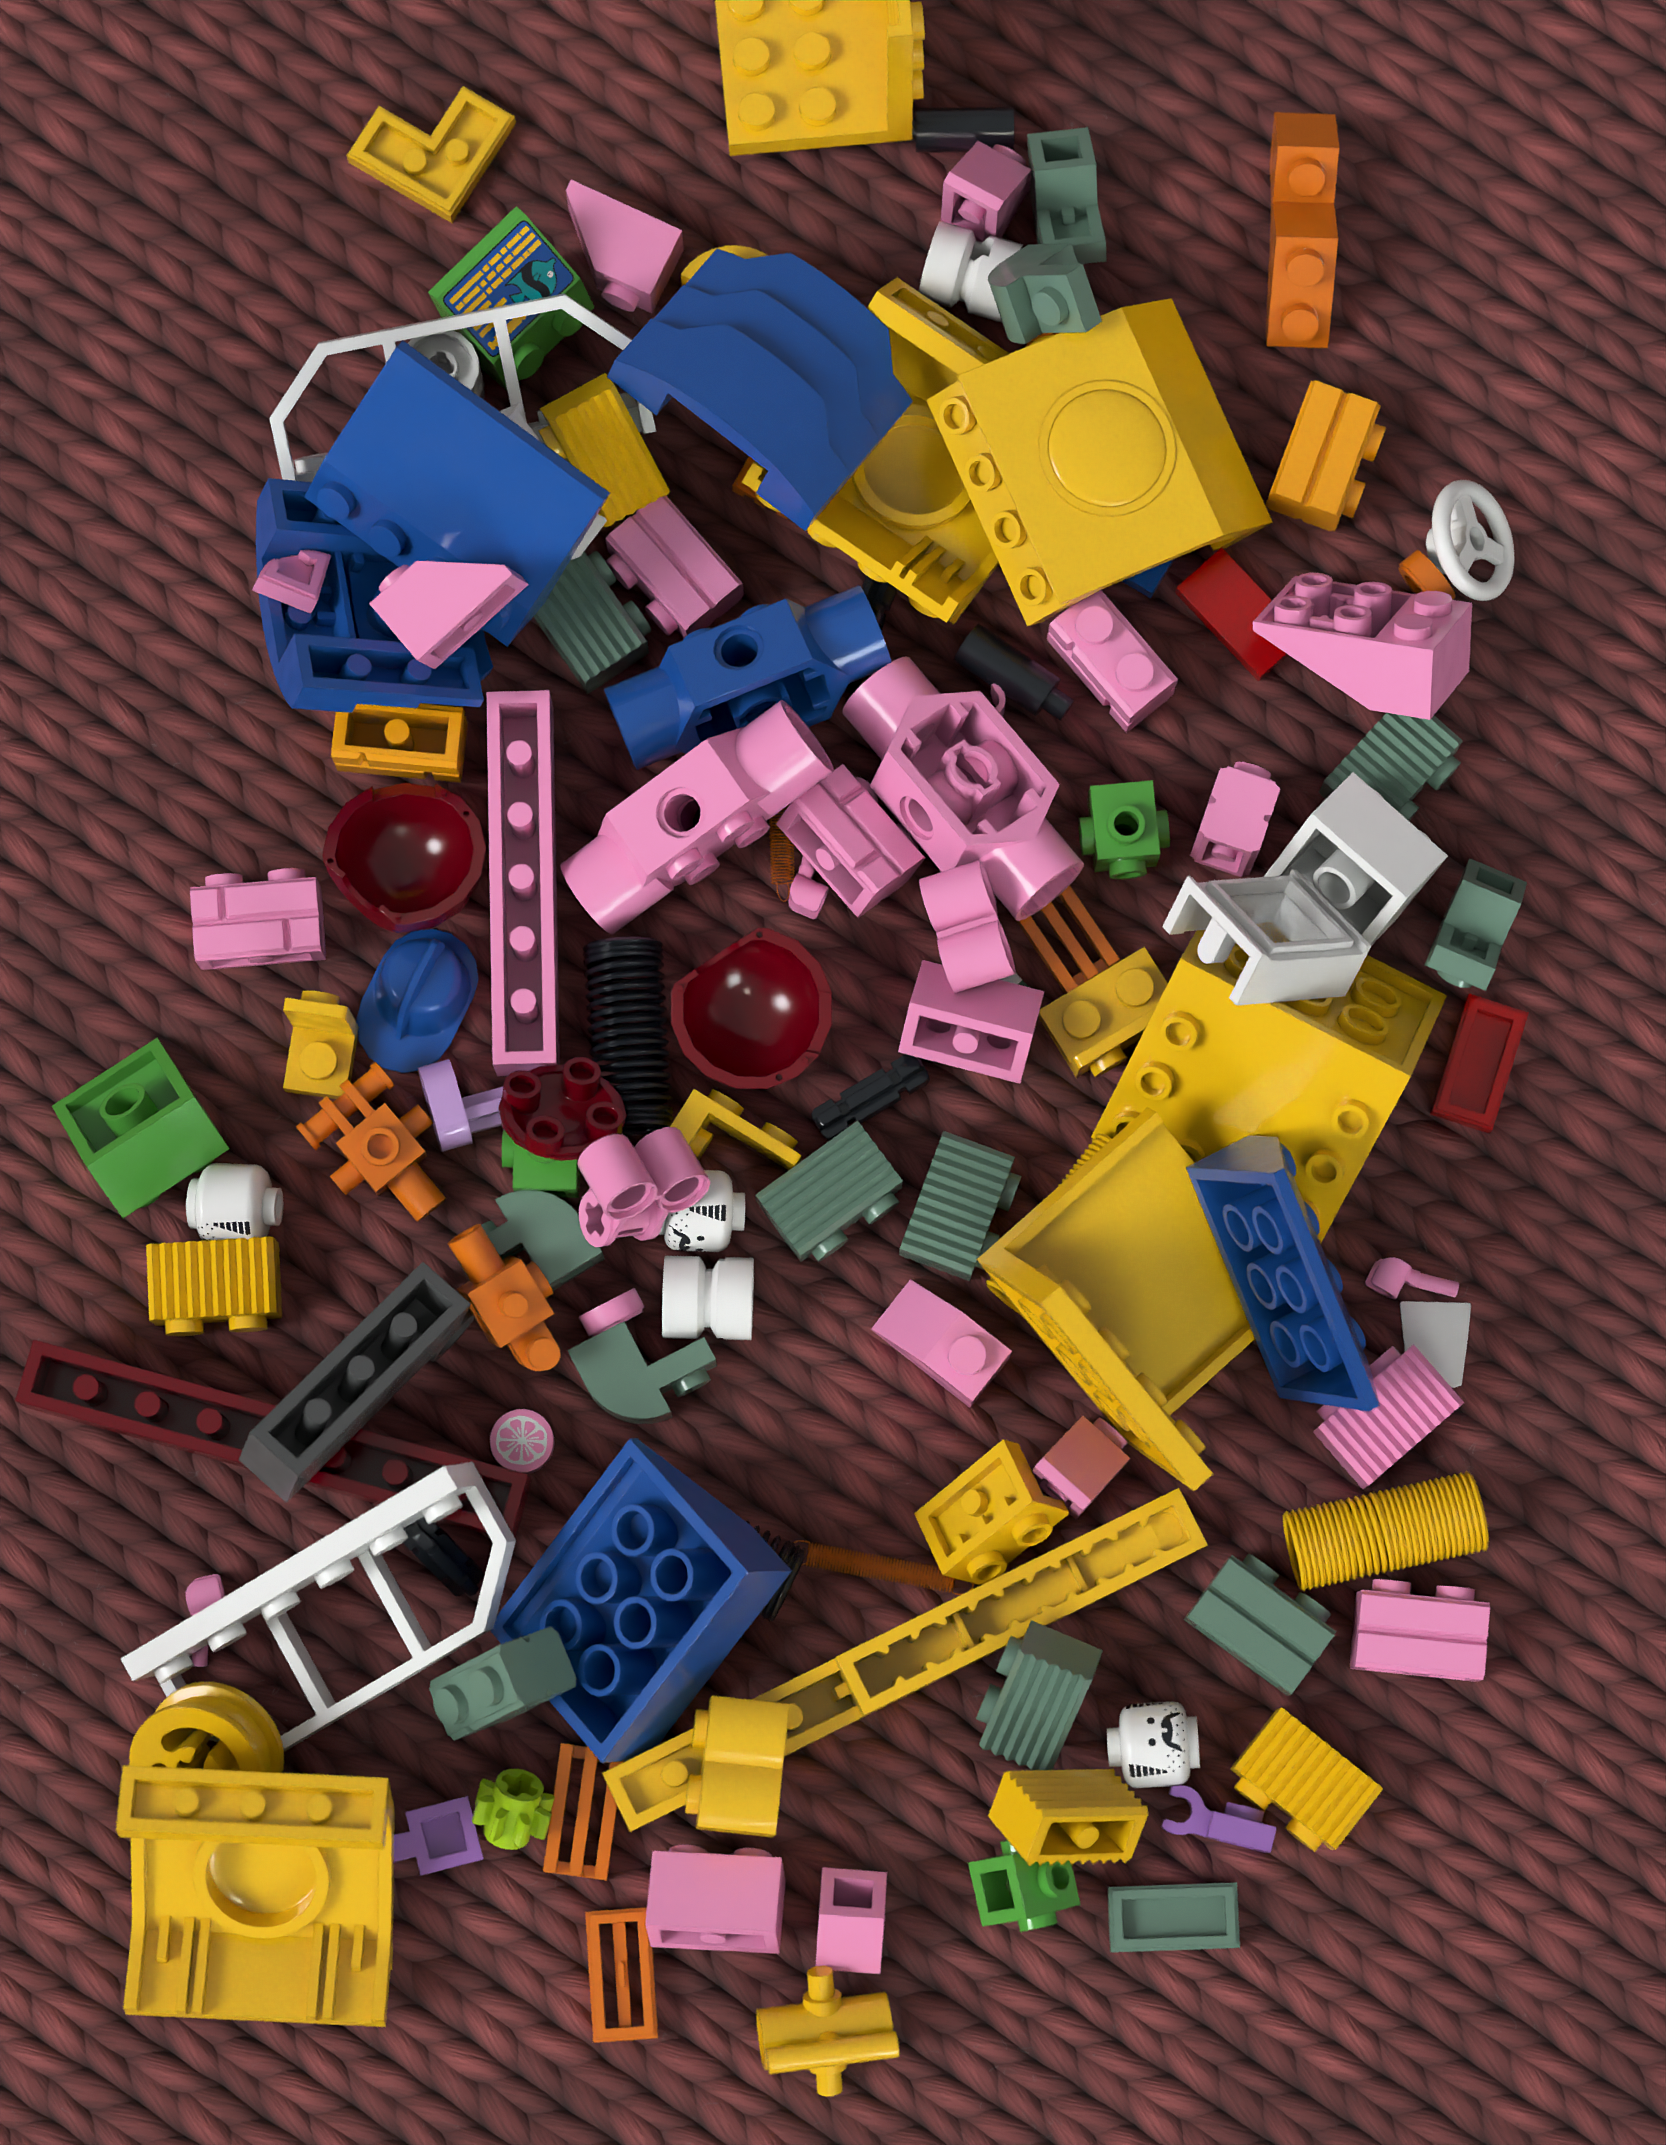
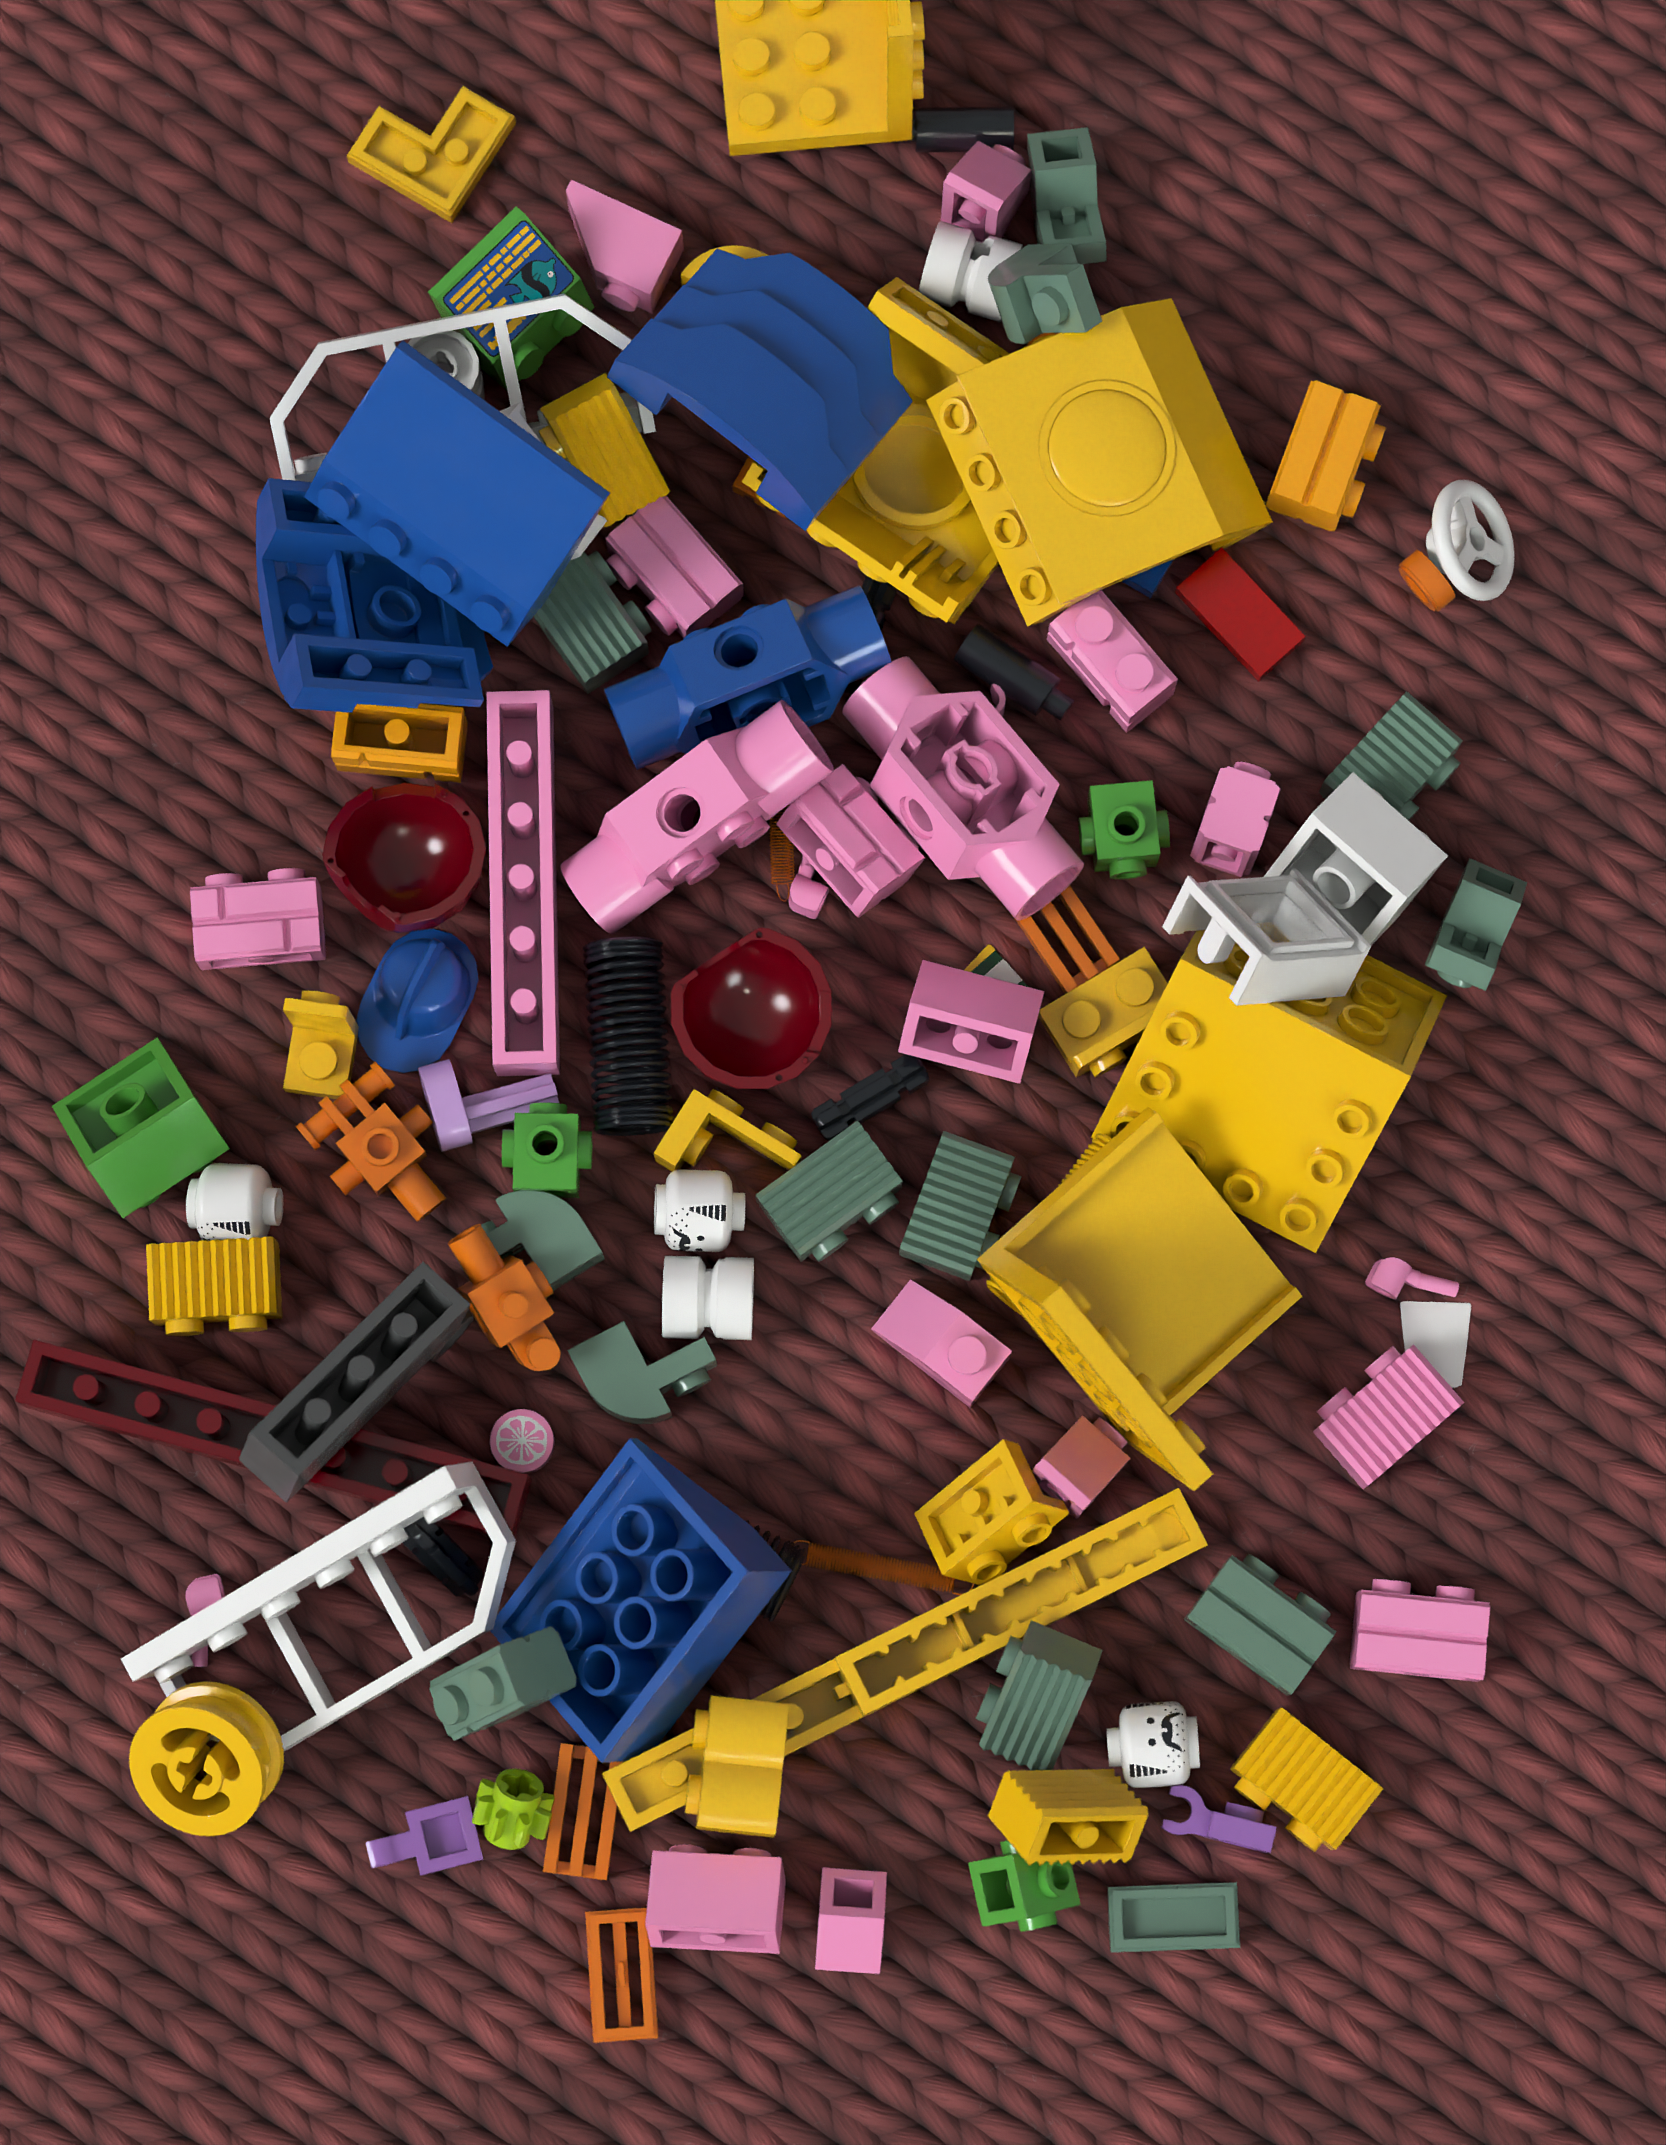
yellow panel [116,1766,394,2027] -> none
bright pink tile [252,550,331,614] -> none
bright pink slope [369,561,529,669] -> none
dark red dish [498,1057,626,1161] -> none
bright pink piece [577,1127,710,1247] -> none
bright pink tile [579,1288,645,1337] -> none
yellow pin [756,1966,899,2097] -> none
bright pink piece [919,860,1016,993] -> none
blue slope [1186,1135,1380,1412] -> none
bright pink slope [1253,573,1472,720] -> none
orange arch [1266,112,1340,348] -> none
yellow piece [1283,1471,1489,1591] -> none
red tile [1430,993,1529,1134] -> none

